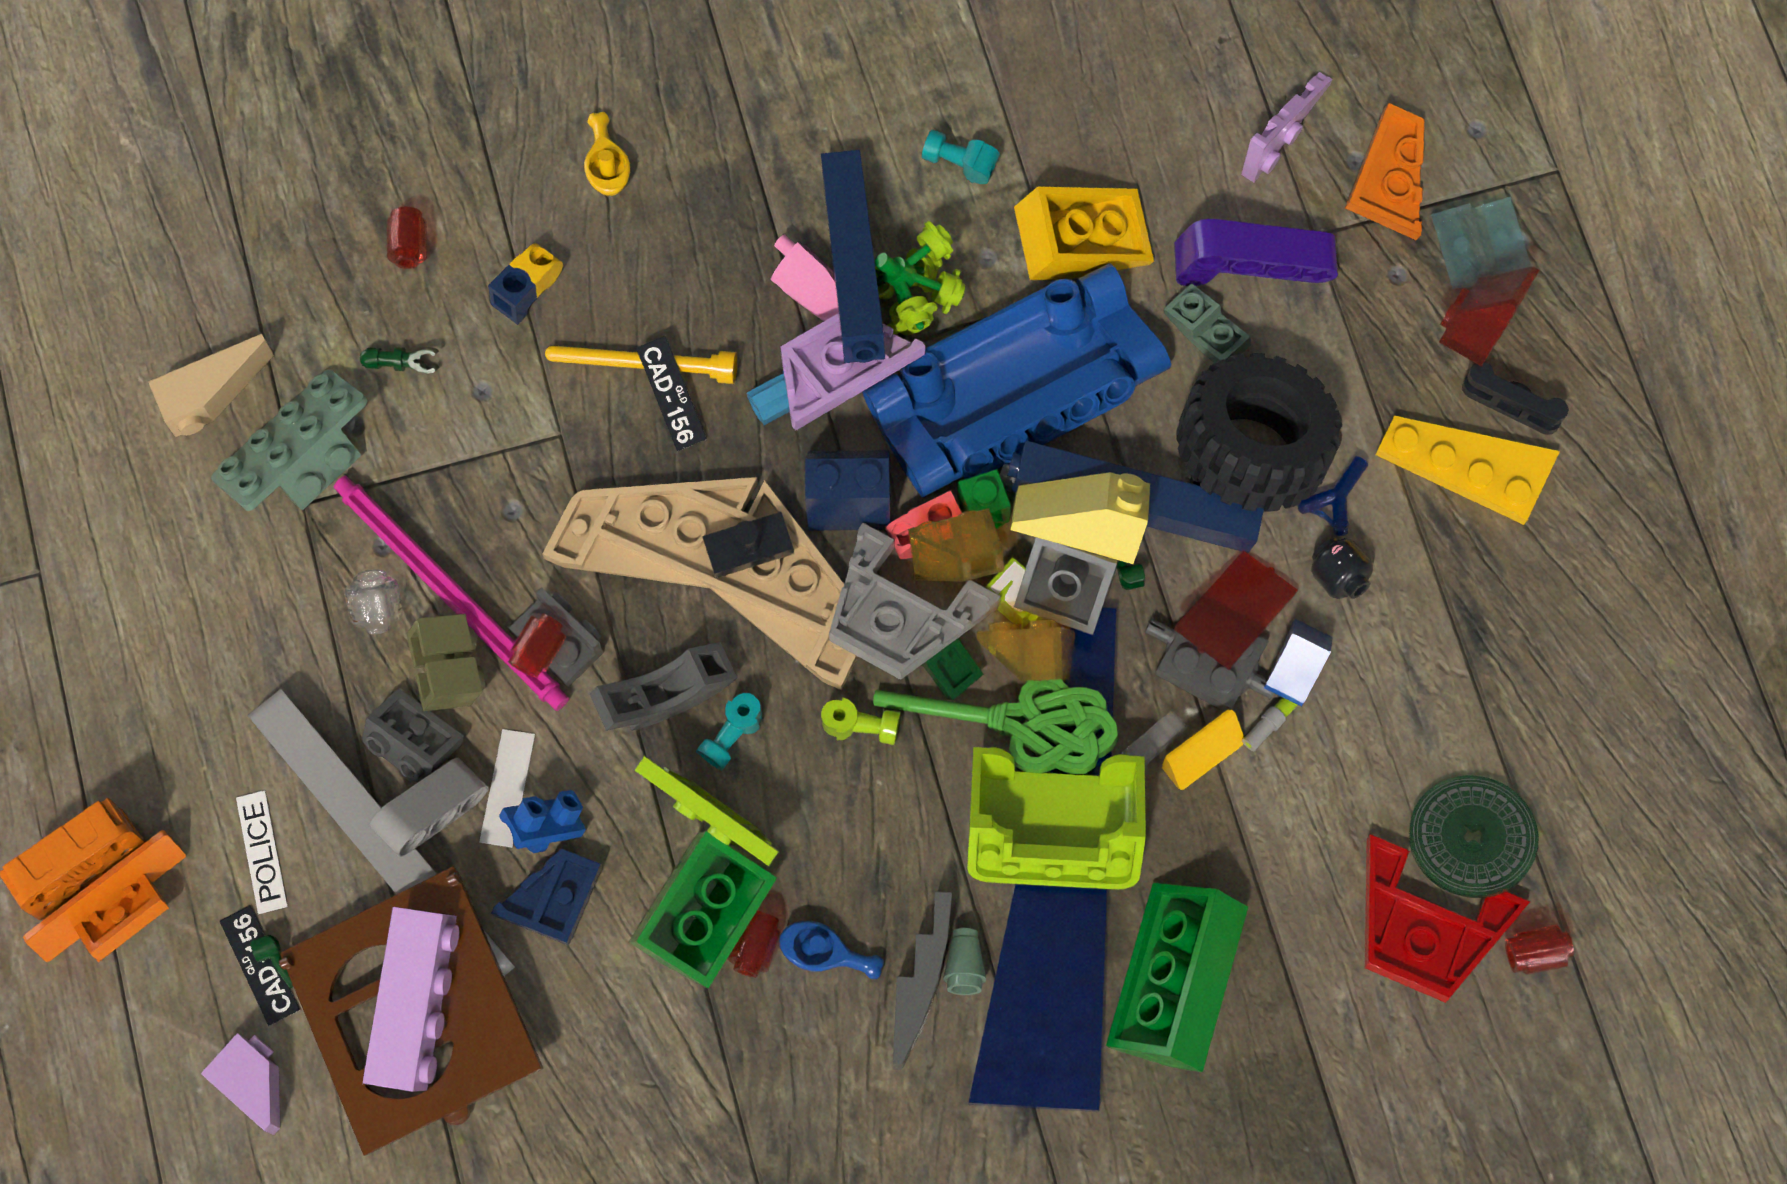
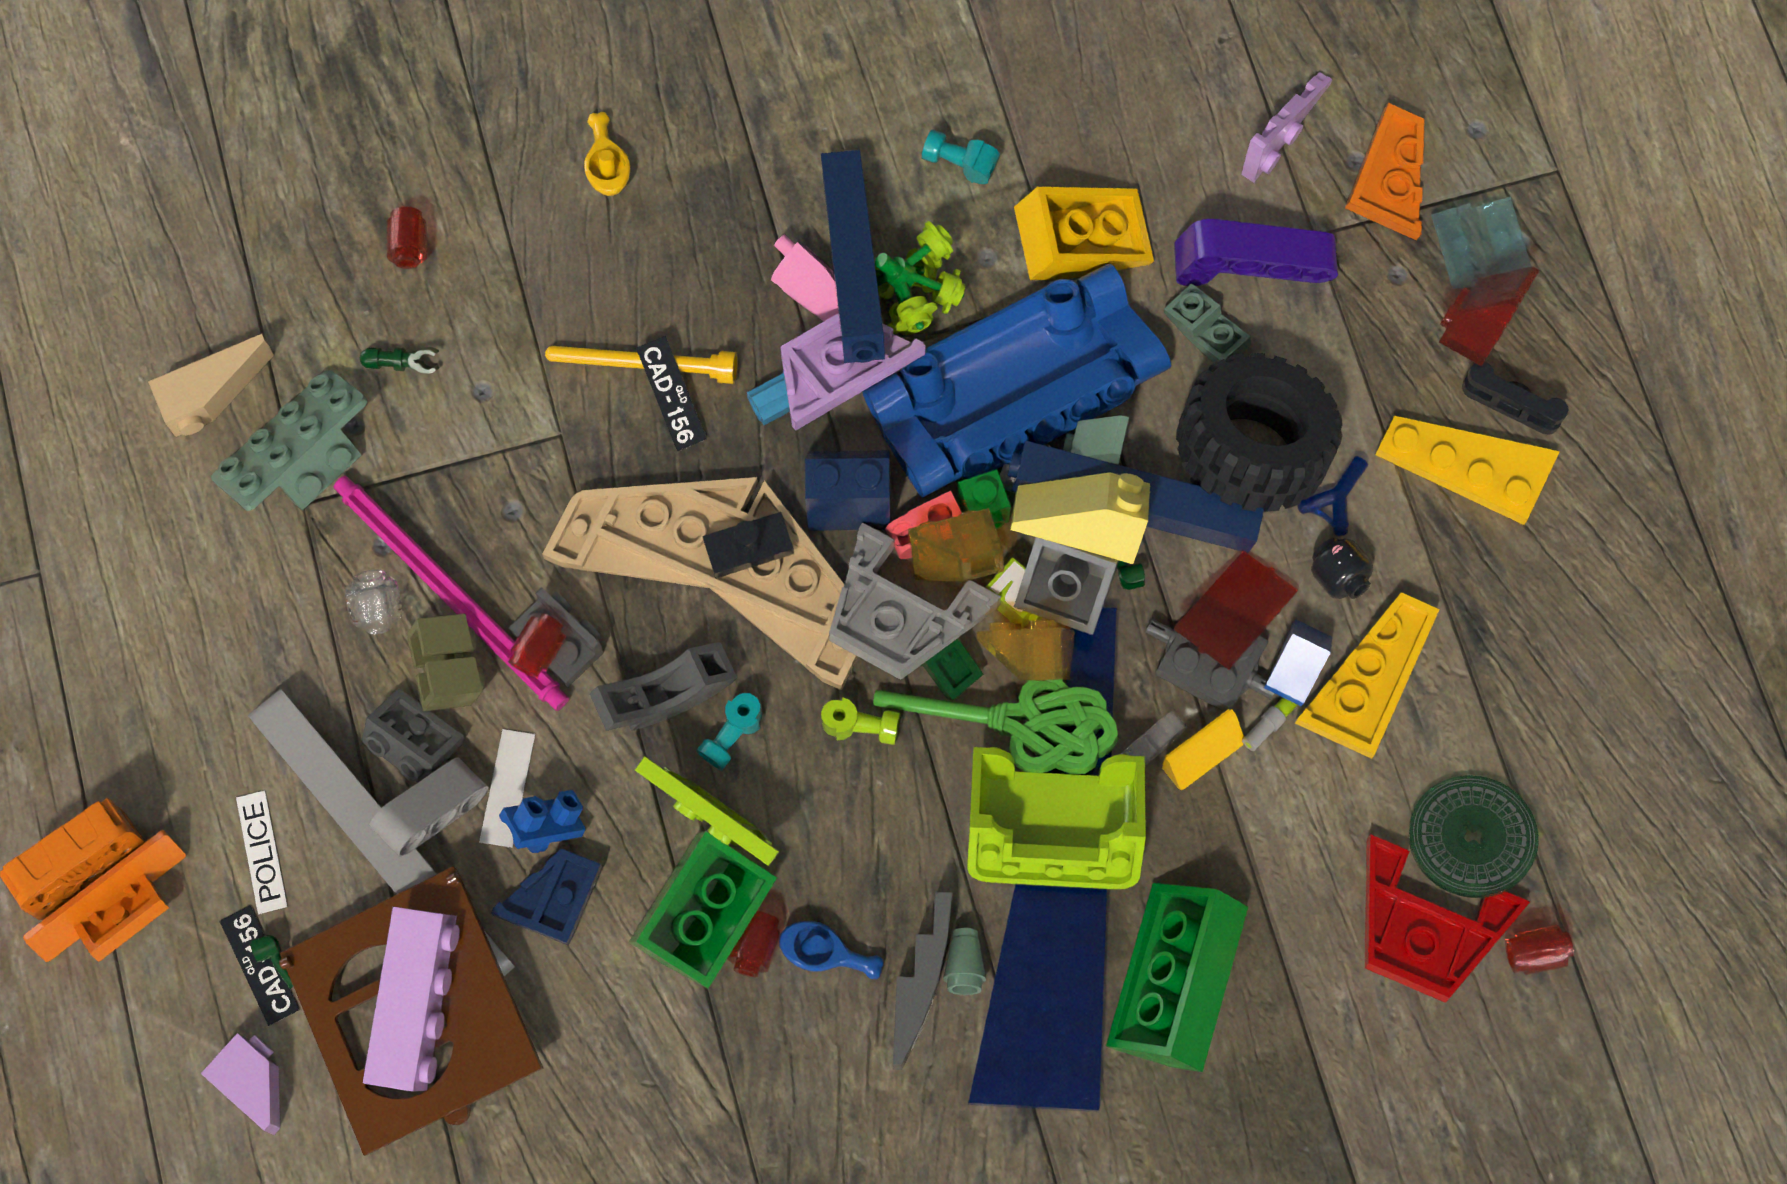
leg [488,243,563,325] -> none
none -> sand green slope [1063,415,1129,465]
none -> yellow wing [1295,592,1440,759]

